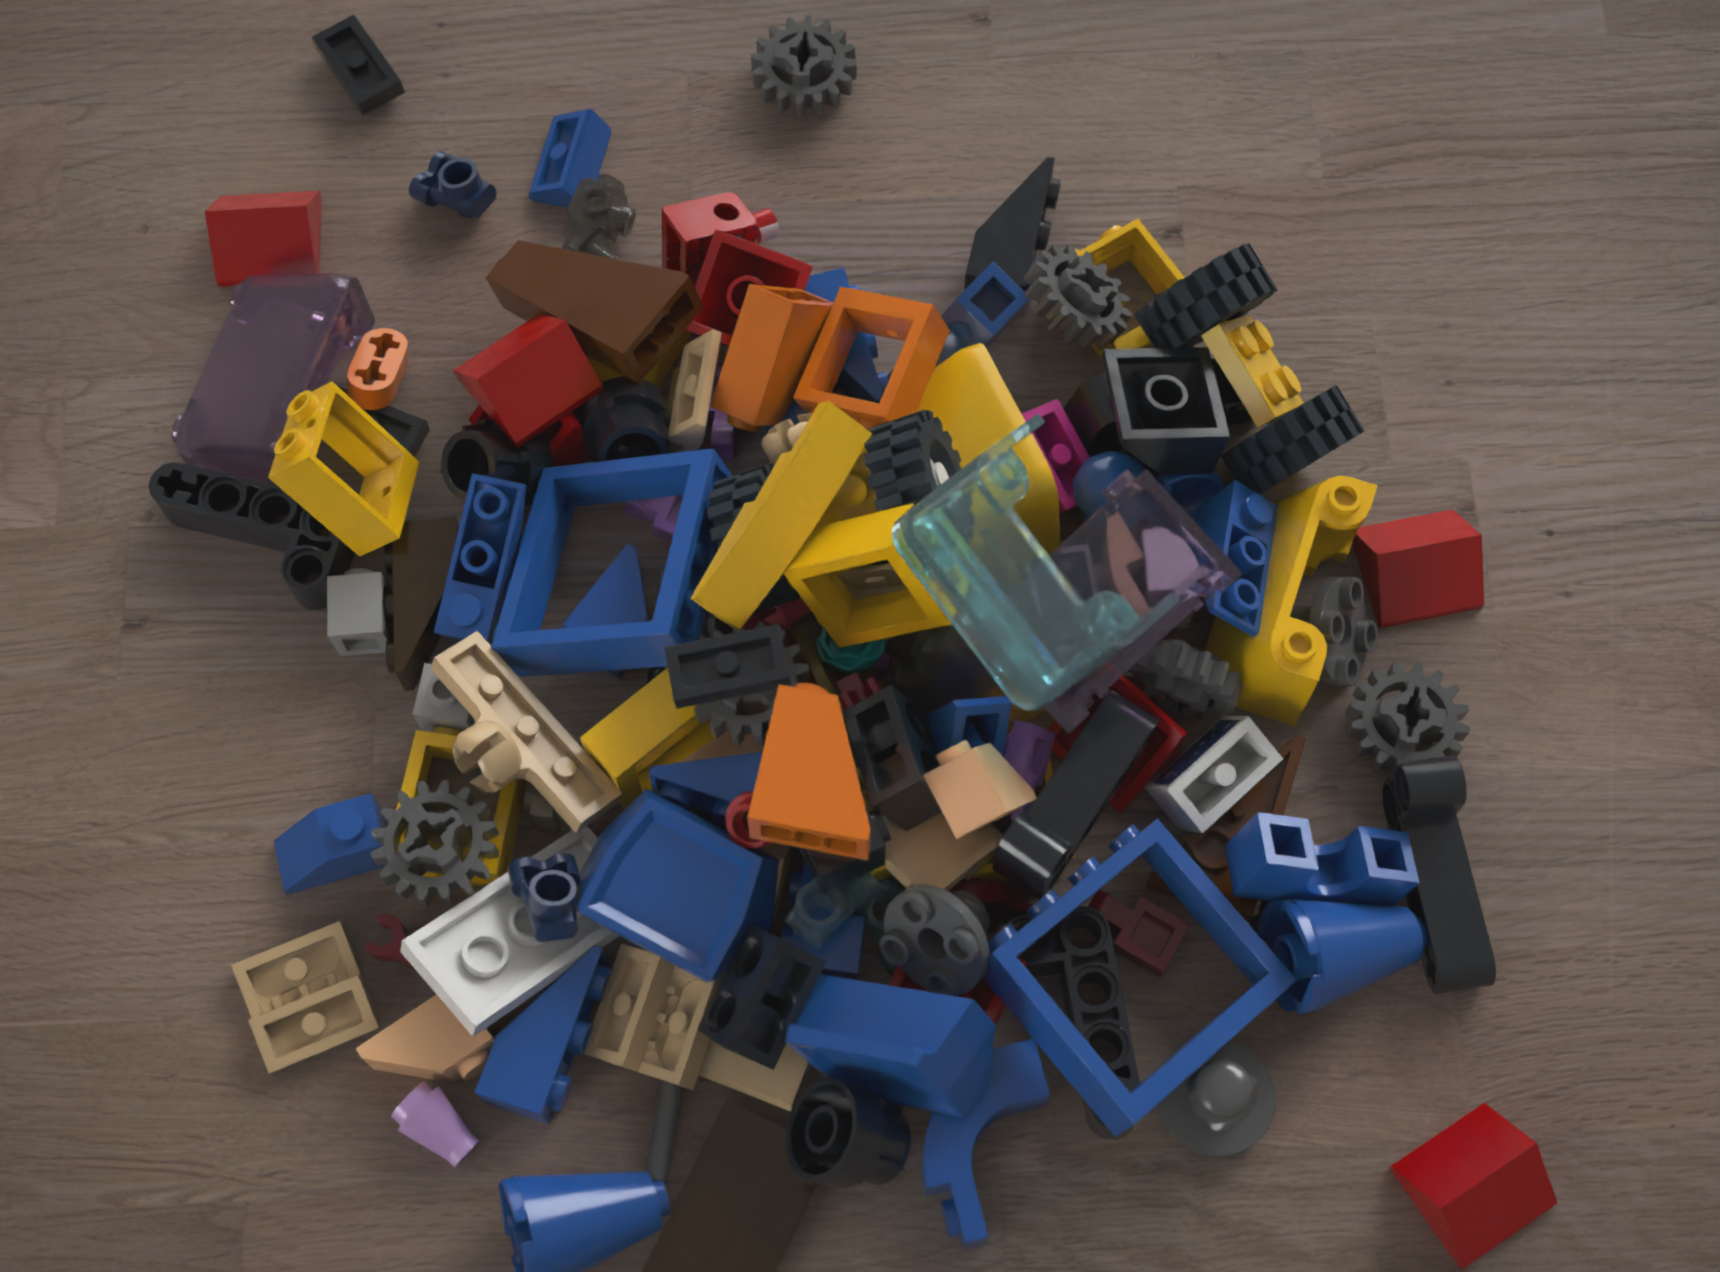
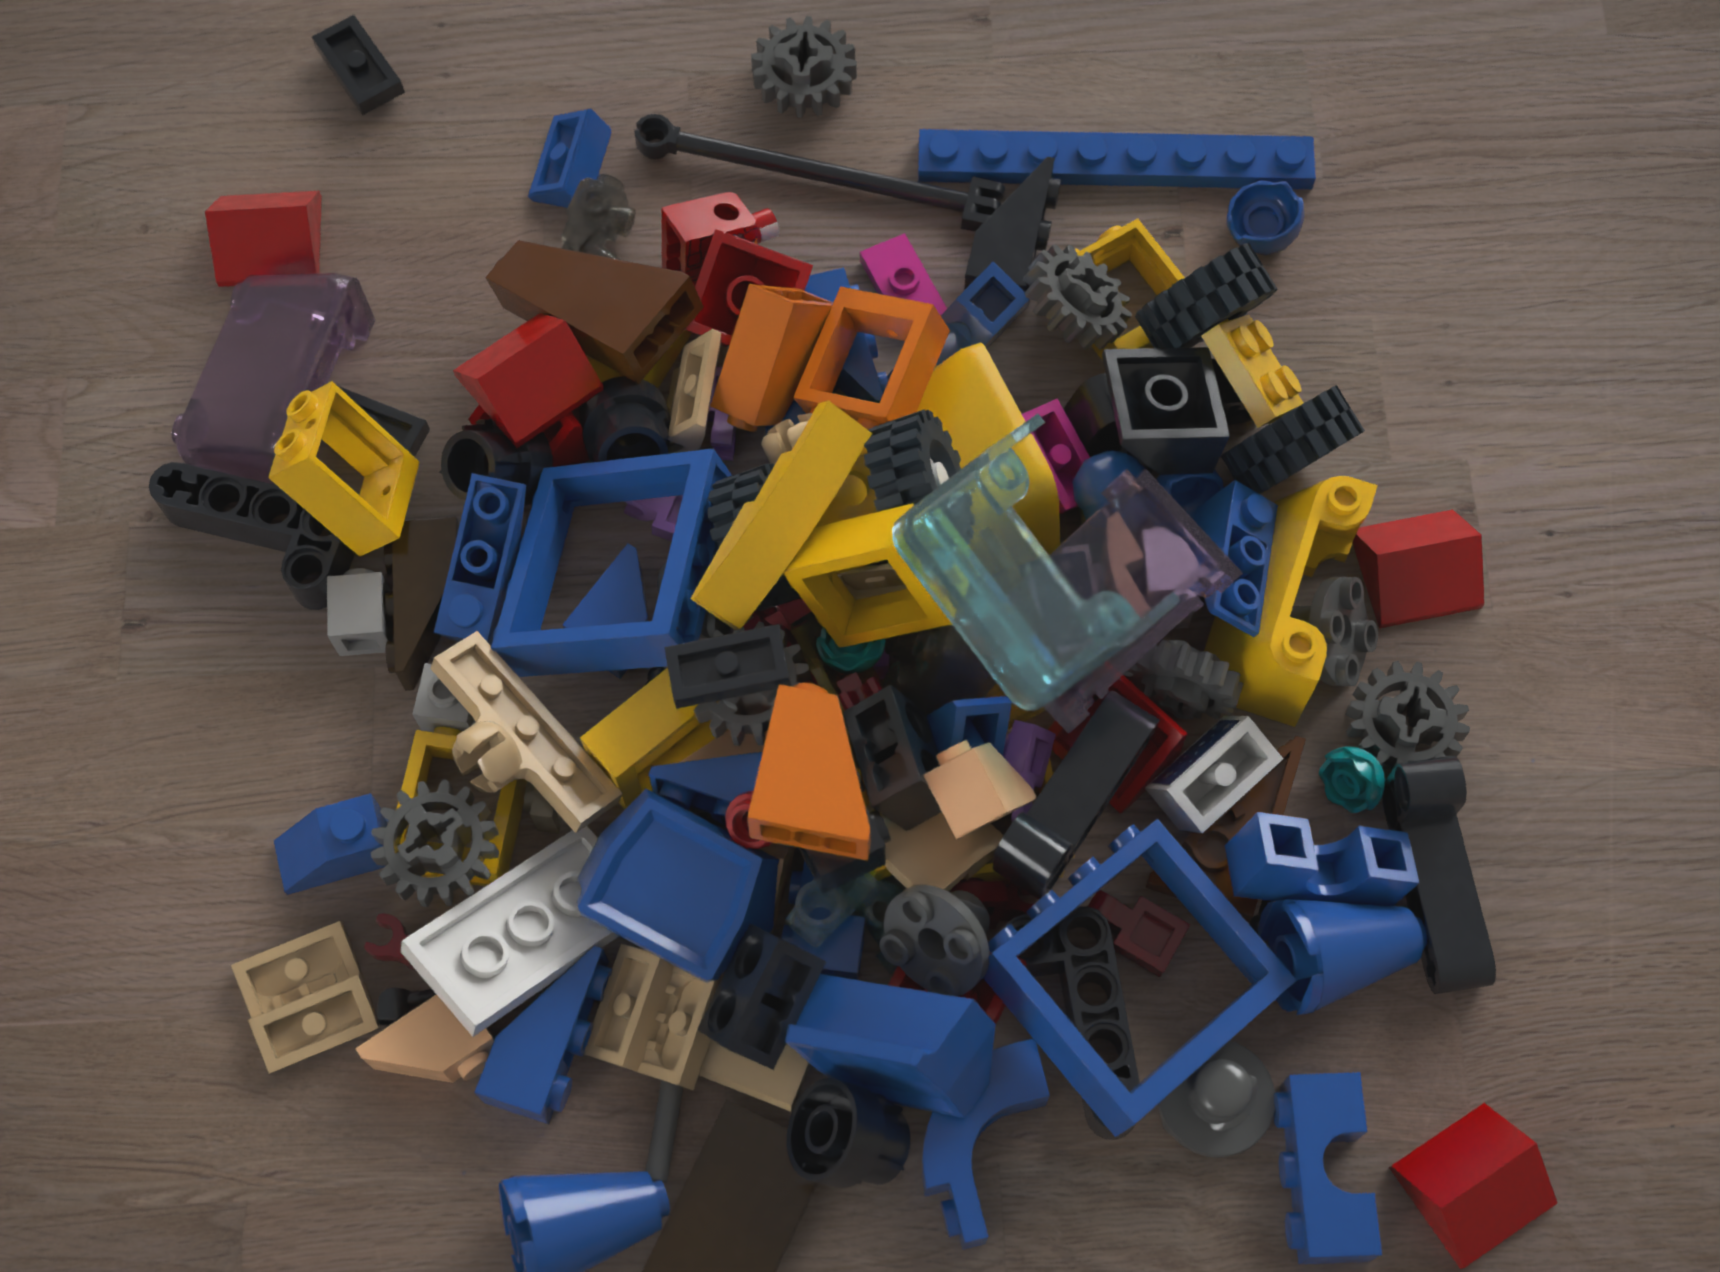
orange beam [347,328,408,410] -> none
lavender cone [391,1081,480,1168] -> none
dark blue plate [409,151,497,218] -> none
dark blue plate [508,853,581,942] -> none
none -> black hand [377,987,436,1026]
none -> black hinge [634,114,1006,232]
none -> dark pink plate [860,233,947,315]
none -> blue plate [918,129,1316,190]
none -> blue hair [1226,181,1304,255]
none -> blue arch [1273,1072,1382,1264]
none -> teal plate [1319,747,1385,813]

